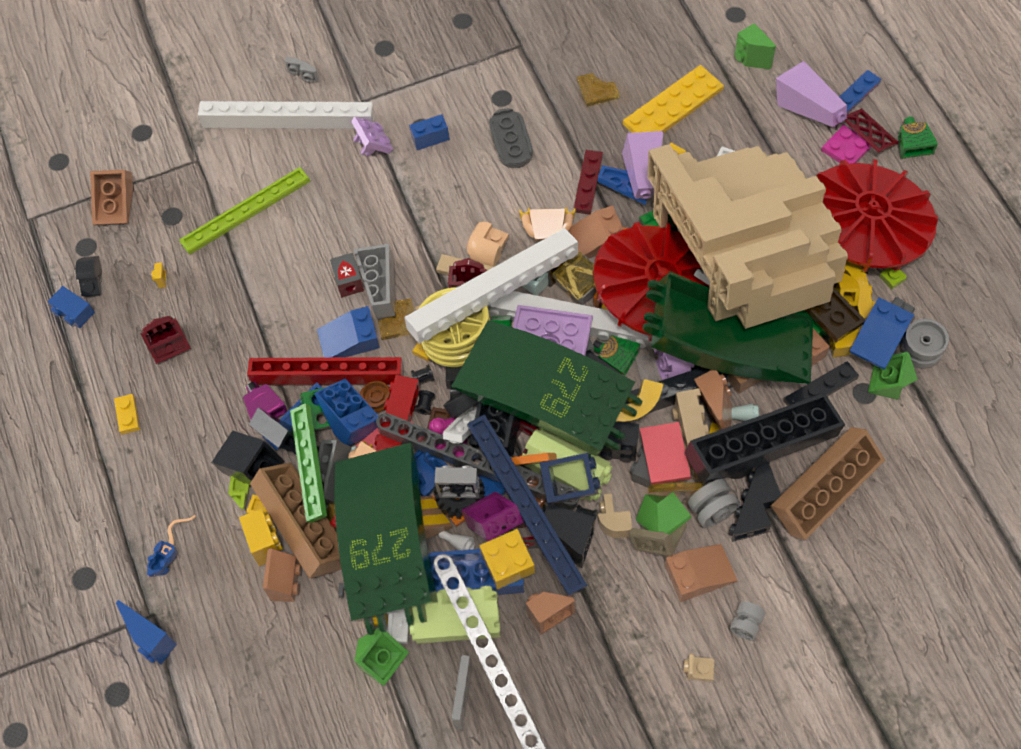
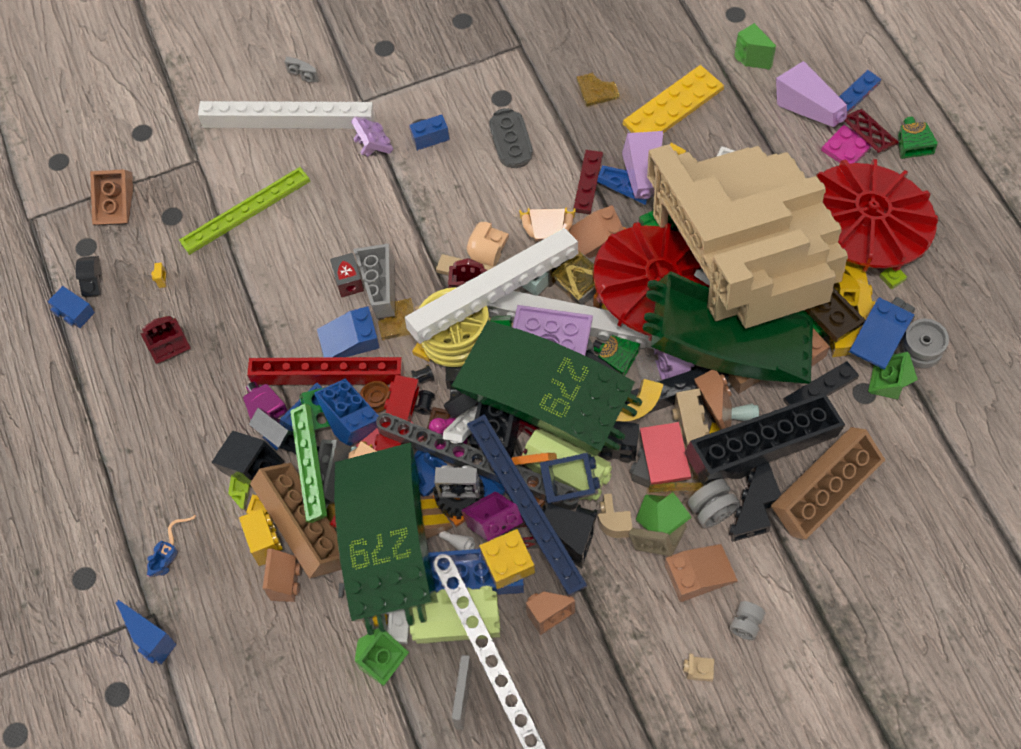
yellow plate [114,394,140,435] -> none

